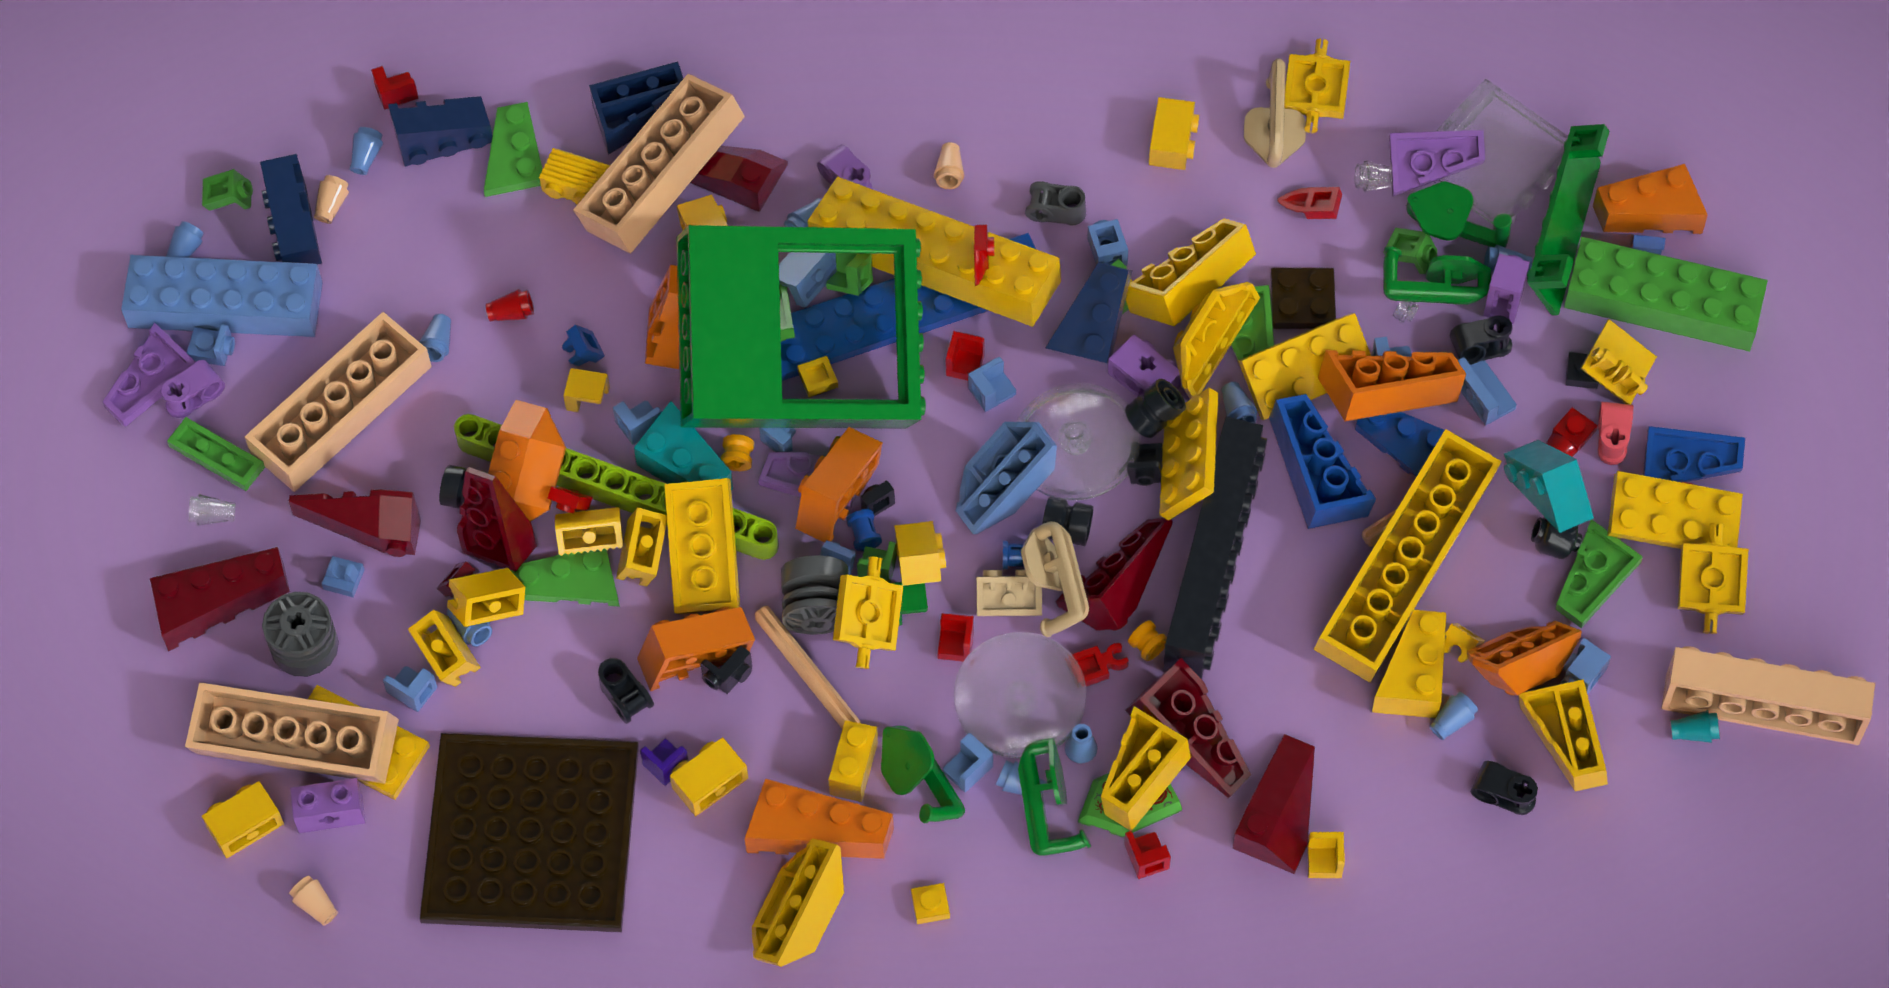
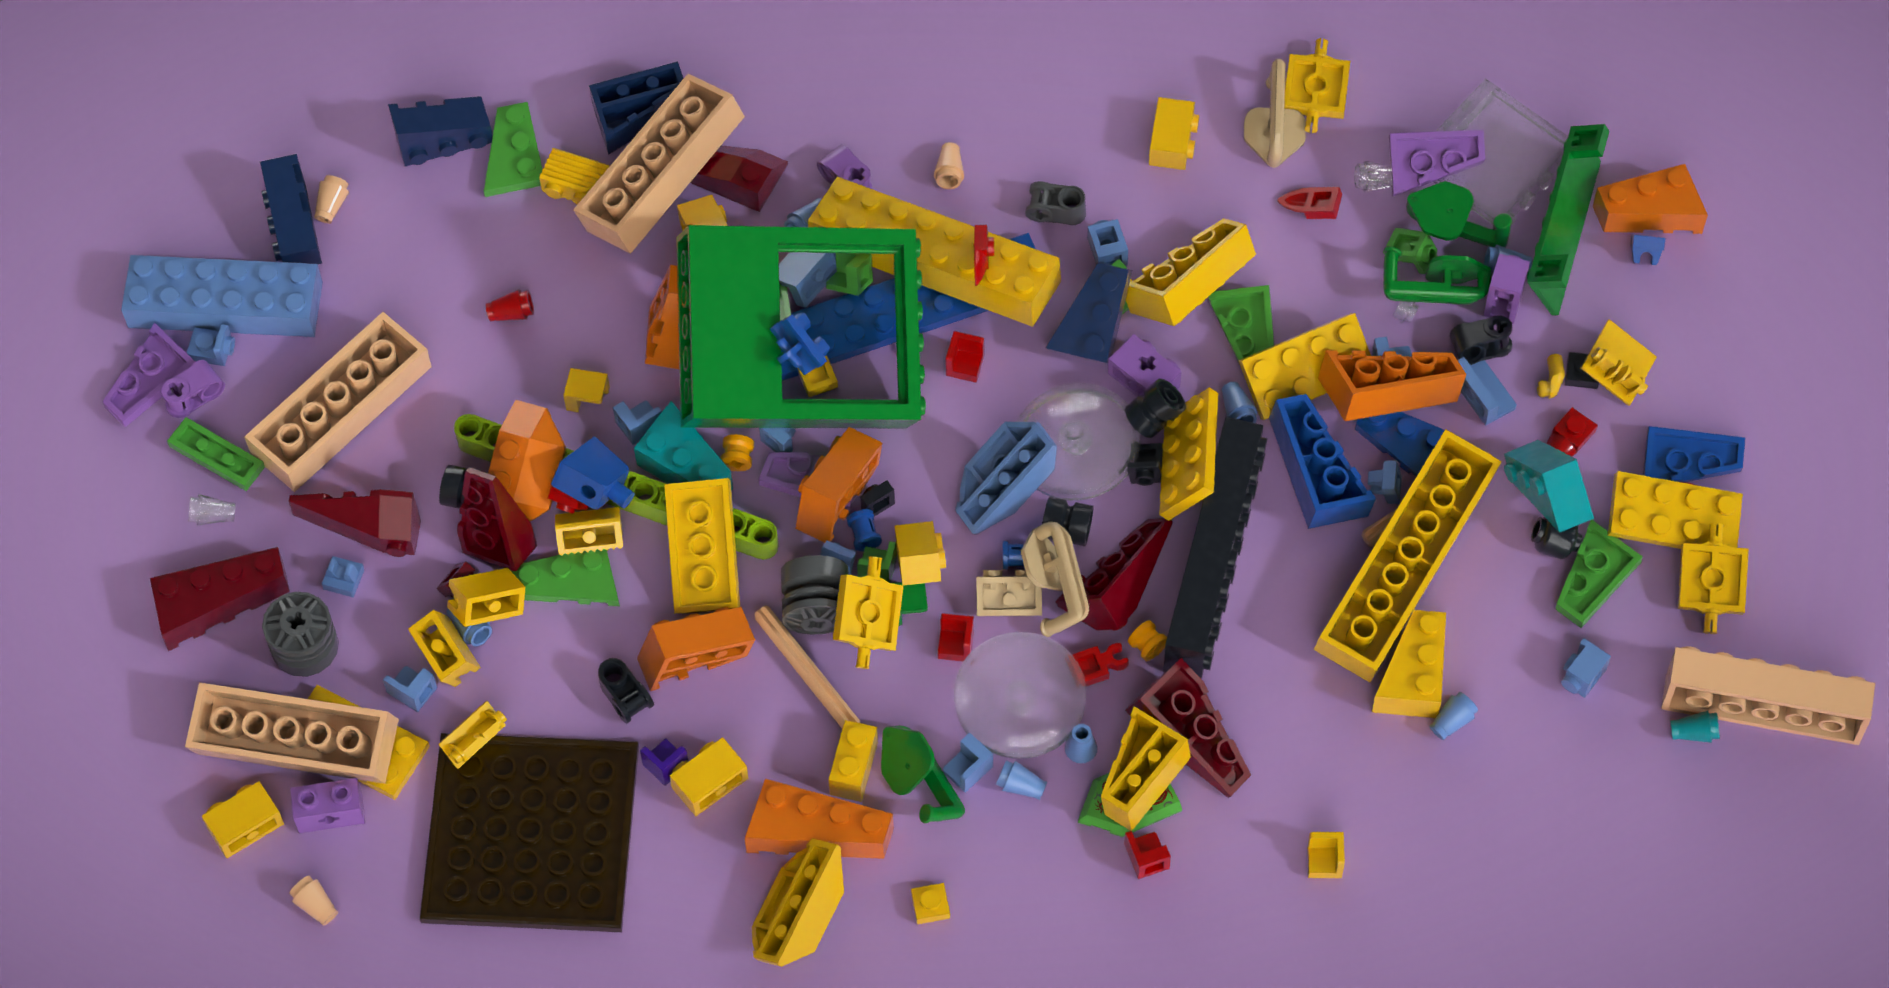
medium blue cone [166,221,204,258] -> none
bright green bracket [202,169,253,211] -> none
medium blue cone [349,127,383,175] -> none
red panel [371,66,419,110] -> none
medium blue cone [419,314,451,362] -> none
blue tile [562,325,605,366] -> none
yellow brick [616,507,667,587] -> none
black bracket [700,645,752,694] -> none
medium blue panel [968,357,1016,412] -> none
green piece [1018,737,1091,856] -> none
yellow wedge [1173,282,1260,398] -> none
dark red wedge [1233,734,1315,874] -> none
dark brown plate [1271,268,1336,329] -> none
yellow tile [1444,623,1485,663] -> none
orange wedge [1467,621,1582,695] -> none
black piece [1470,761,1538,815] -> none
yellow wedge [1518,679,1608,791] -> none
bright green brick [1564,237,1768,352] -> none
coral piece [1598,401,1634,465] -> none
none -> yellow hinge [438,700,507,769]
none -> blue torso [551,436,635,509]
none -> blue hips [770,312,830,375]
none -> medium blue tile [1367,460,1402,504]
none -> yellow arm [1537,354,1565,399]

